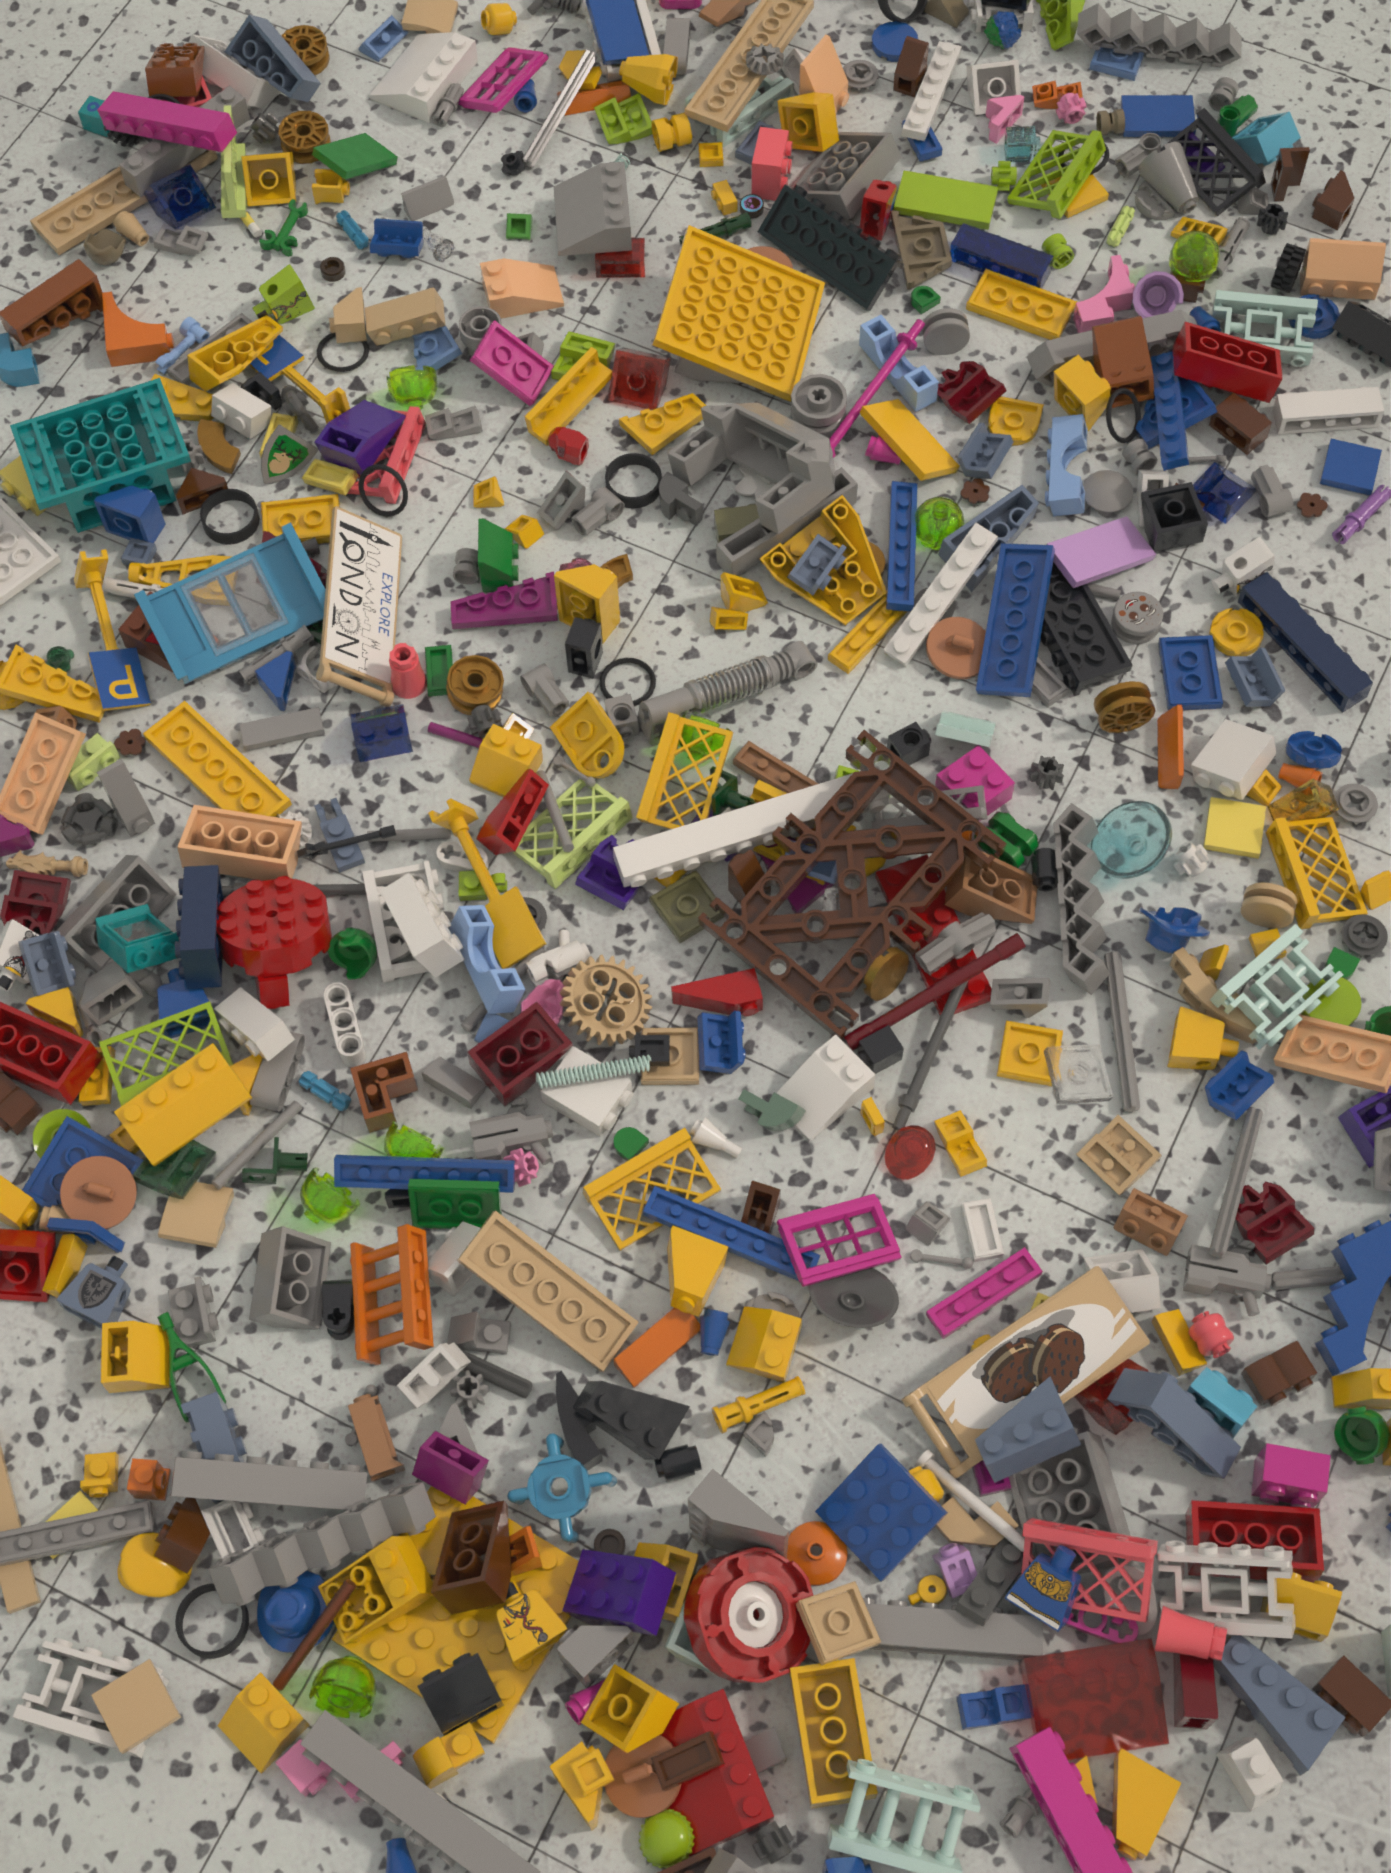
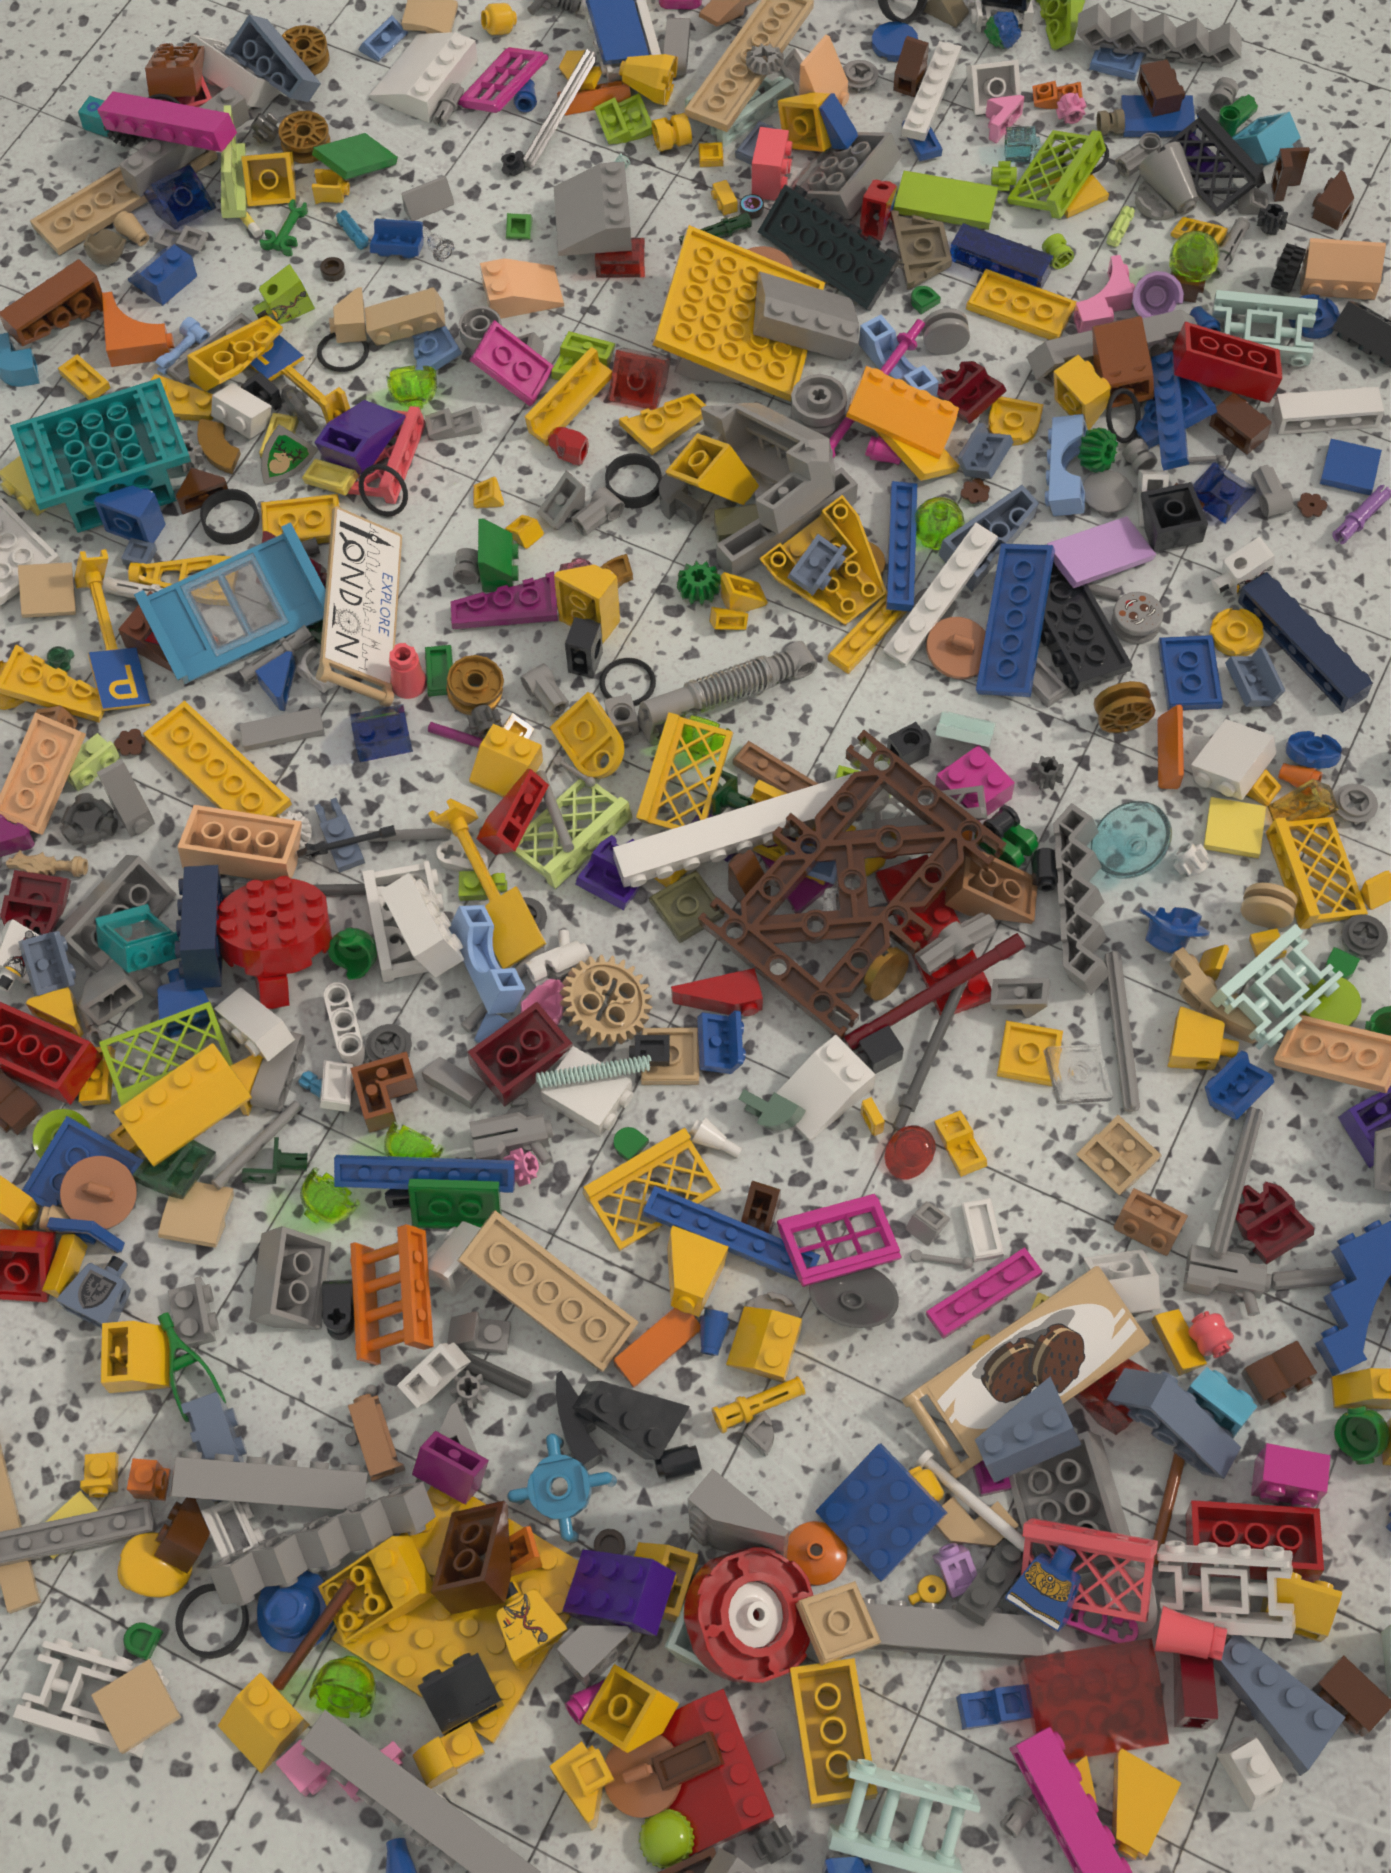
none -> tan tile [18,562,76,618]
none -> yellow plate [58,354,111,400]
none -> green tile [123,1622,163,1661]
none -> blue slope [128,244,197,306]
none -> white tile [320,1060,353,1112]
none -> dark grey gear [365,1024,412,1061]
none -> yellow slope [665,433,759,505]
none -> green gear [677,560,721,606]
none -> light grey slope [753,272,859,361]
none -> blue slope [819,93,858,150]
none -> light orange slope [845,366,959,459]
none -> black bush [983,805,1020,839]
none -> green gear [1078,427,1118,473]
none -> reddish brown brick [1137,59,1185,117]
none -> dark orange bar [1153,1453,1185,1567]

